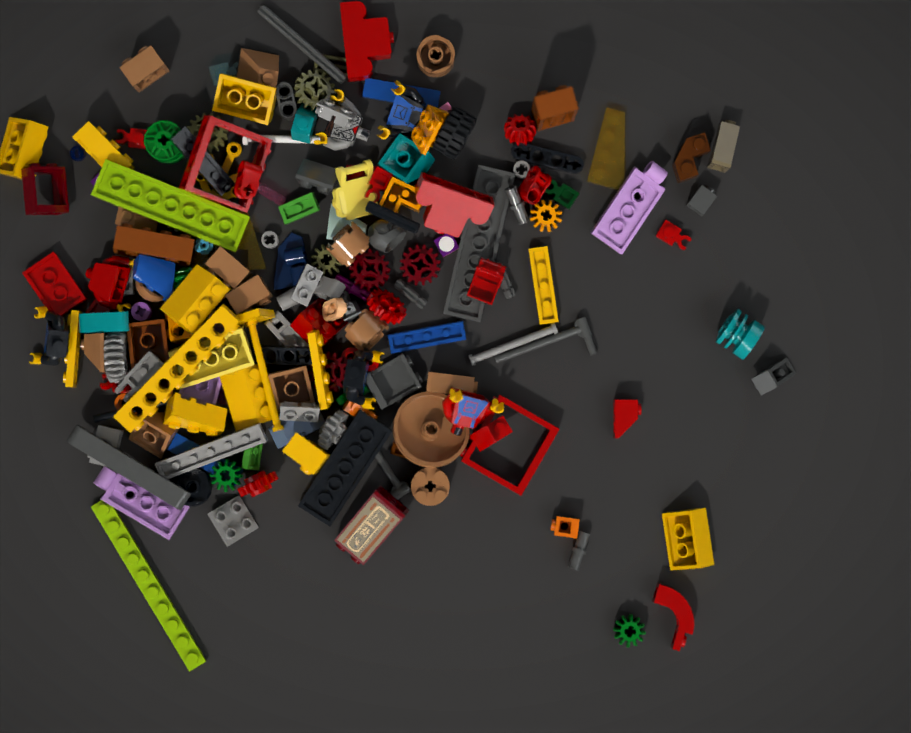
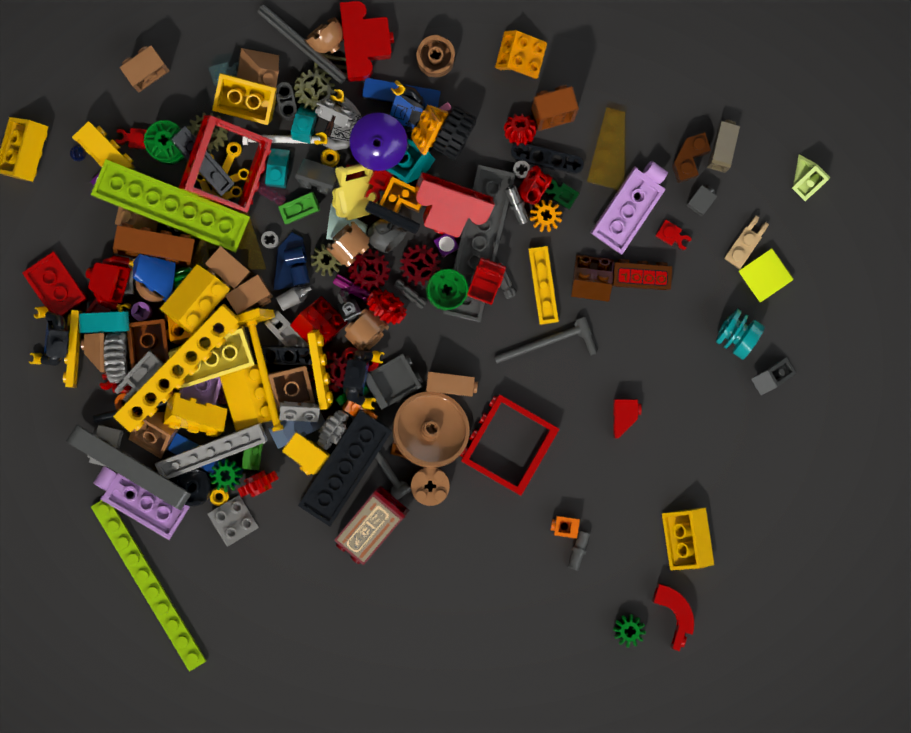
dark red window [21,163,69,215] -> none
medium azure plate [195,238,214,255] -> none
red piece [234,161,262,199] -> none
light grey hinge [290,264,323,307] -> none
light grey piece [314,275,346,301] -> none
light nougat plate [322,298,347,321] -> none
blue tile [388,321,466,354] -> none
torso [442,387,504,436] -> none
light grey bar [468,323,558,366] -> none
red slope [470,416,513,451] -> none
none -> yellow plate [209,487,229,506]
none -> teal slope [265,148,290,188]
none -> medium nougat cylinder [305,17,343,54]
none -> yellow plate [321,148,340,167]
none -> dark purple dish [350,112,408,171]
none -> green wheel [426,269,468,310]
none -> light orange bracket [495,30,547,79]
none -> reddish brown slope [571,255,614,302]
none -> brick [612,259,673,291]
none -> tan hinge [724,215,769,269]
none -> neon yellow slope [739,248,794,302]
none -> yellowish green slope [792,154,831,201]

